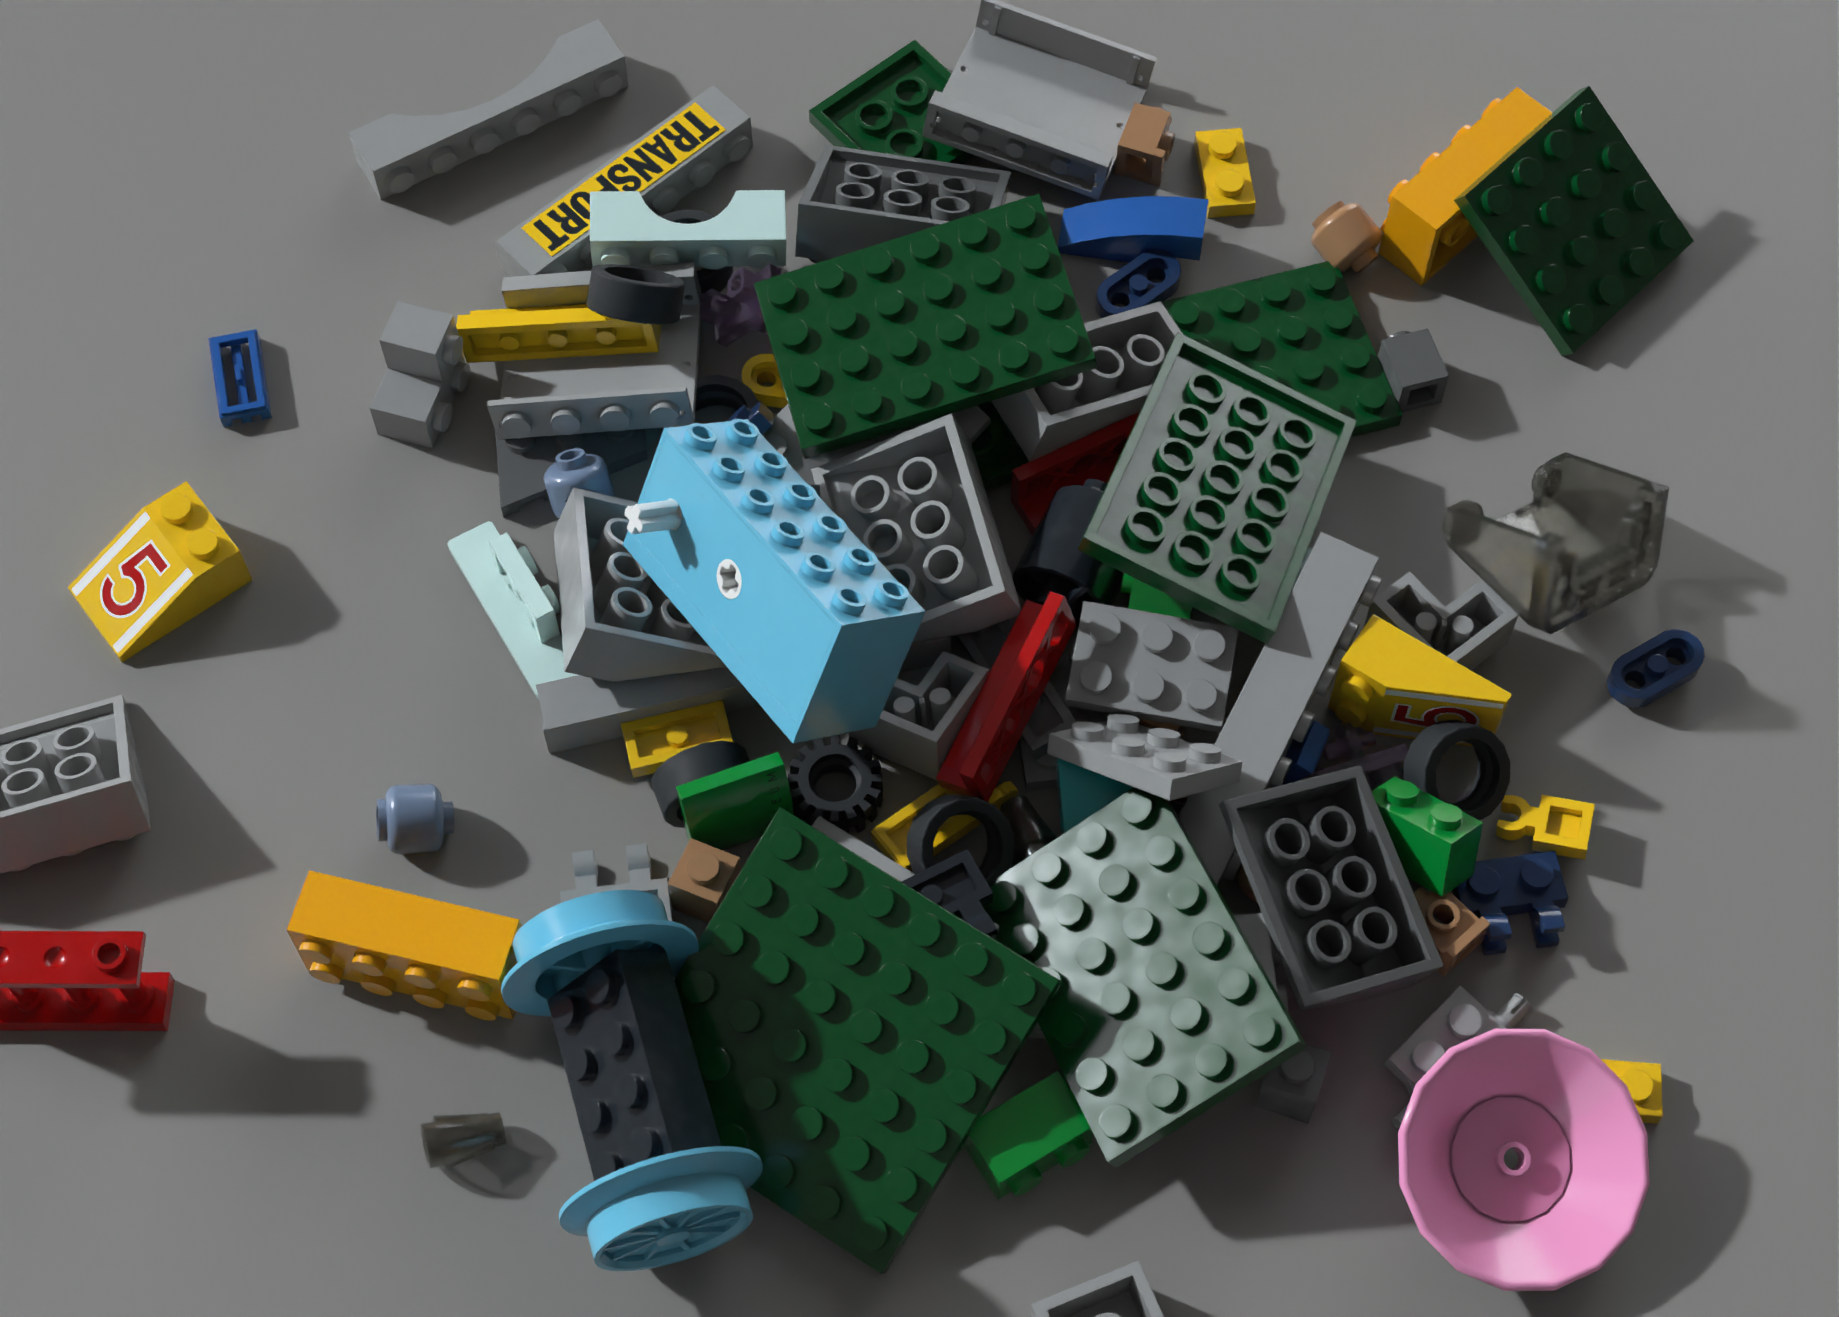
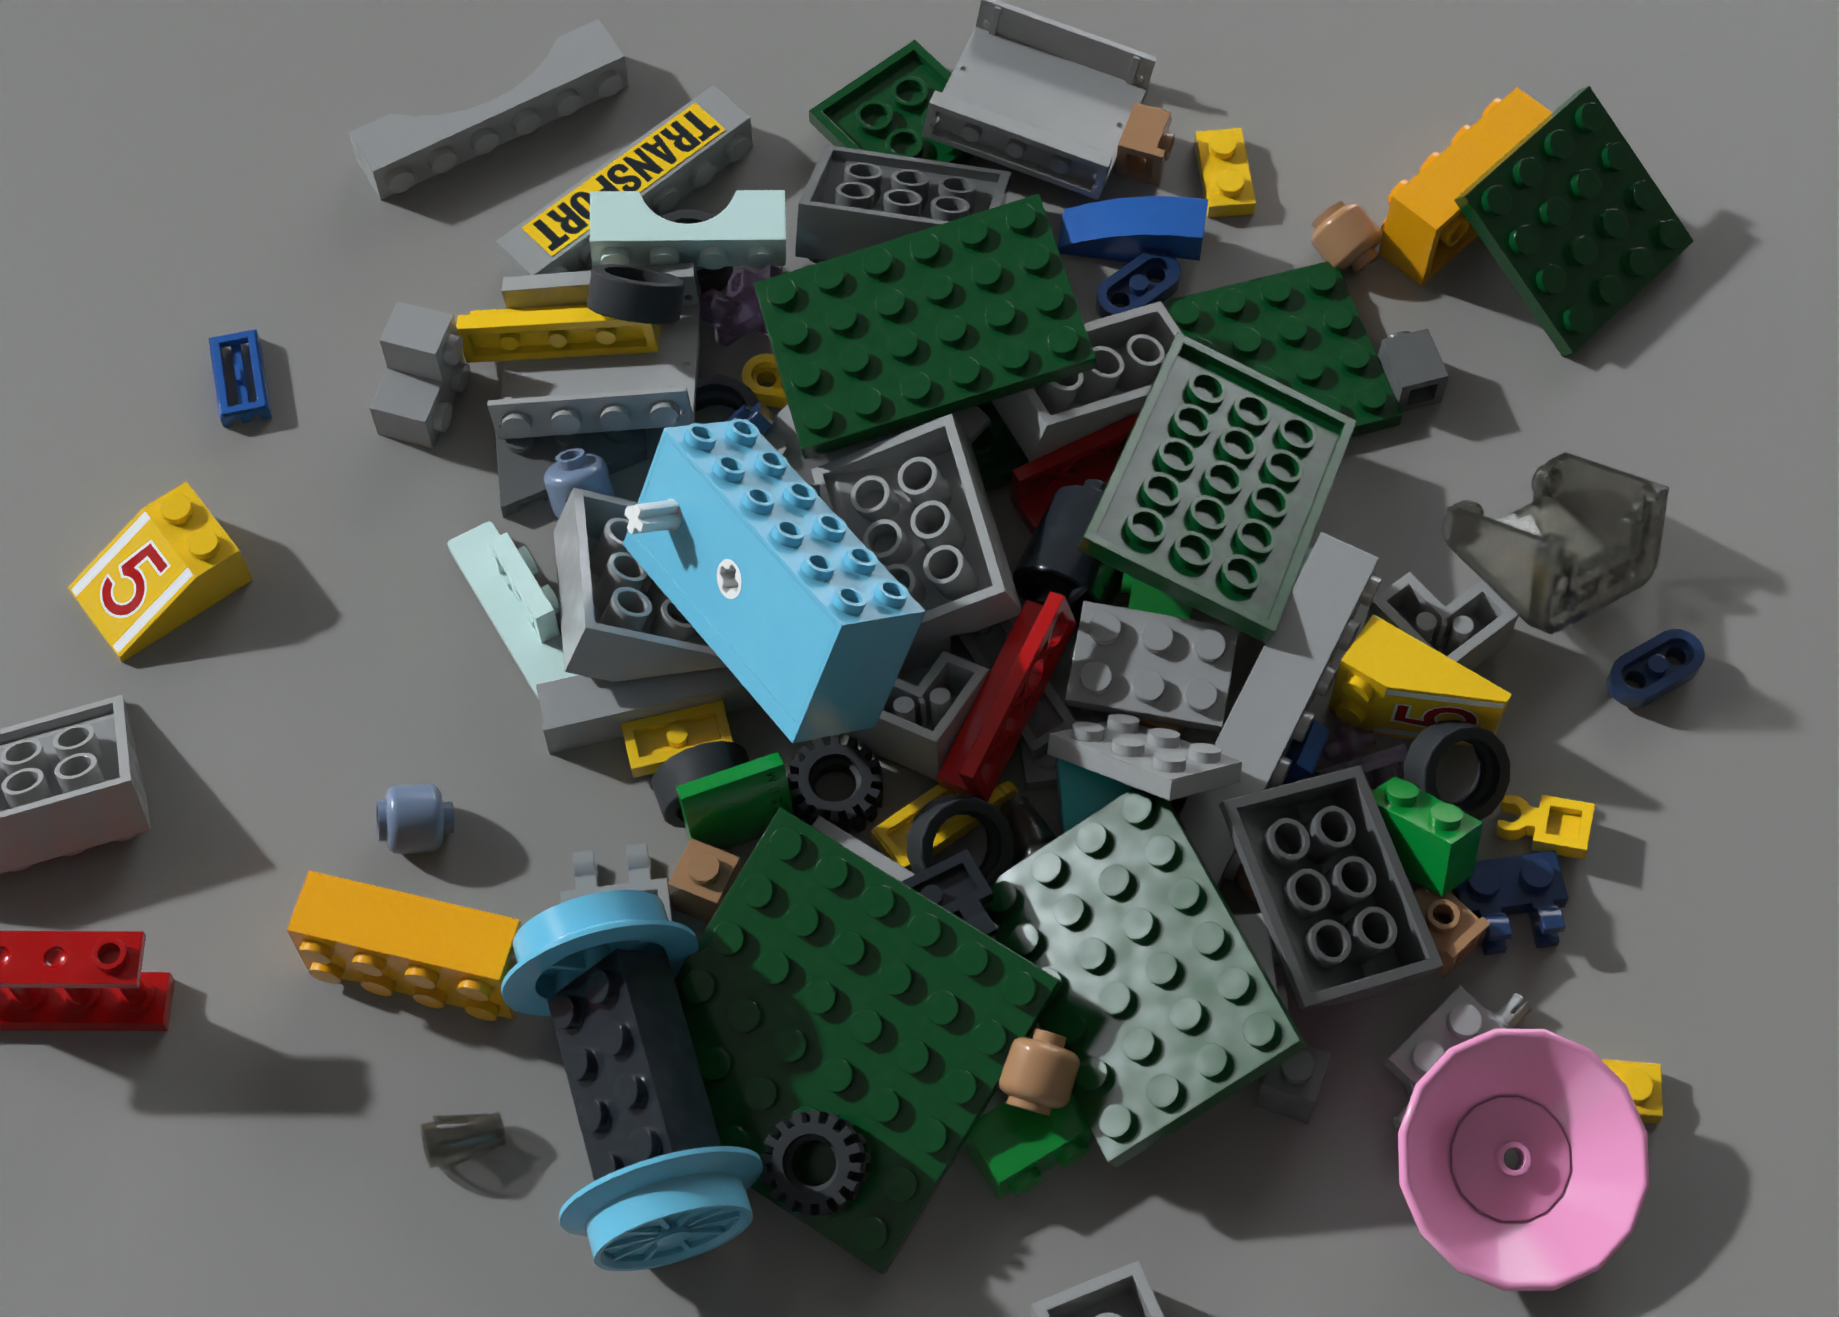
none -> black tyre [761,1111,871,1216]
none -> medium nougat head [998,1028,1080,1116]

